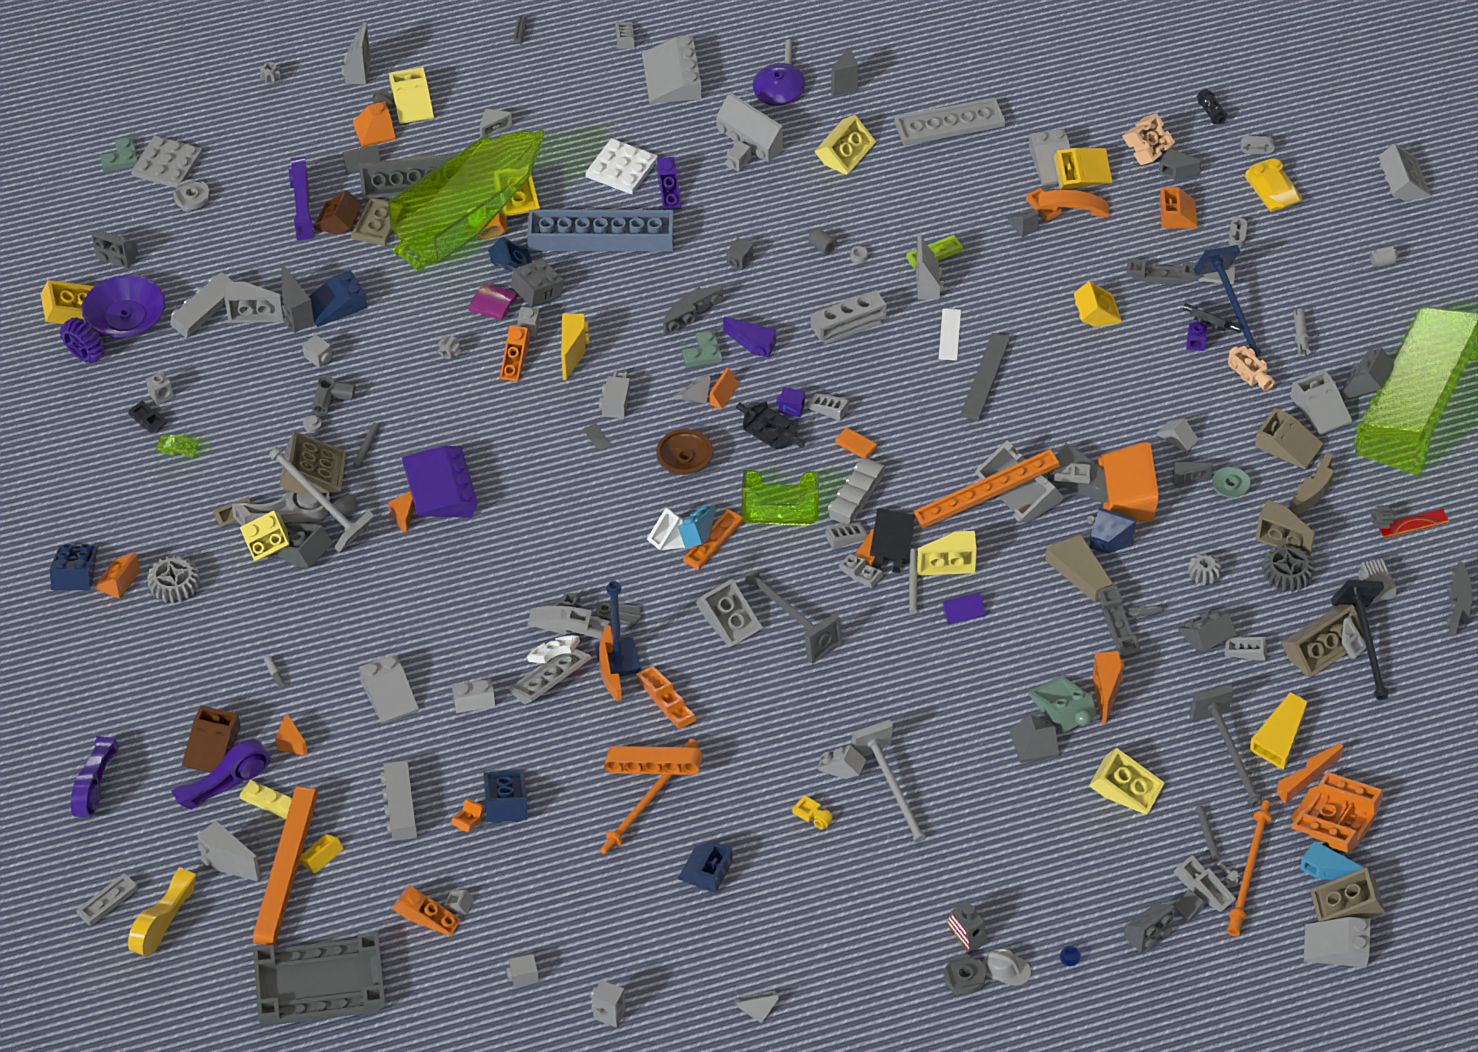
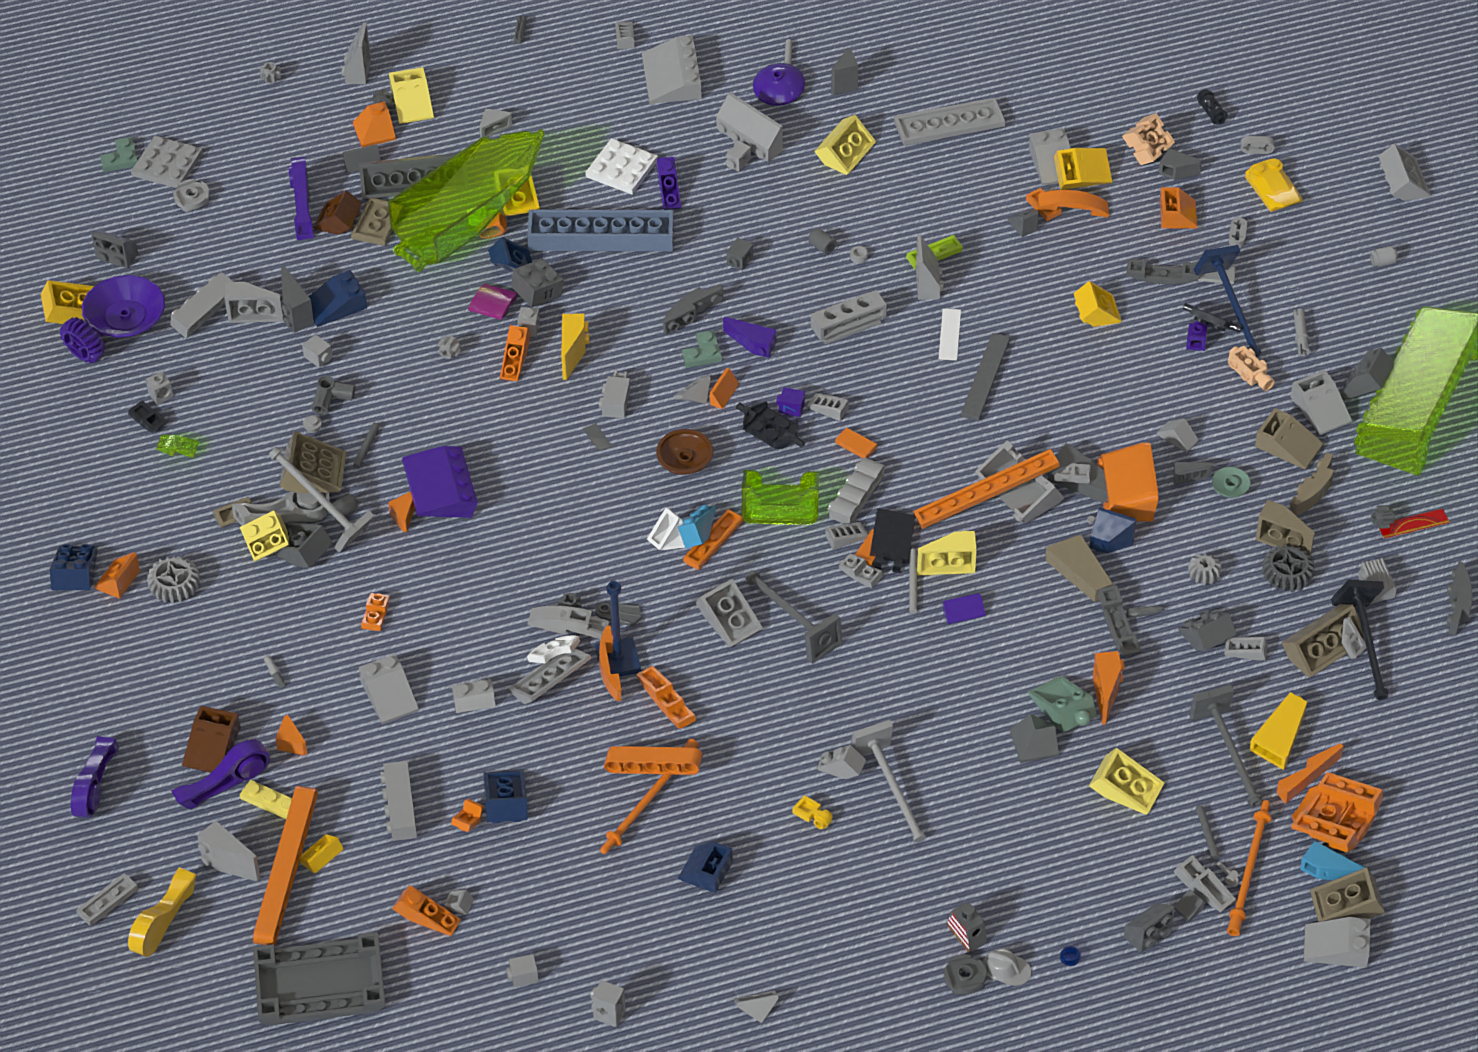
none -> orange slope [361,593,390,631]

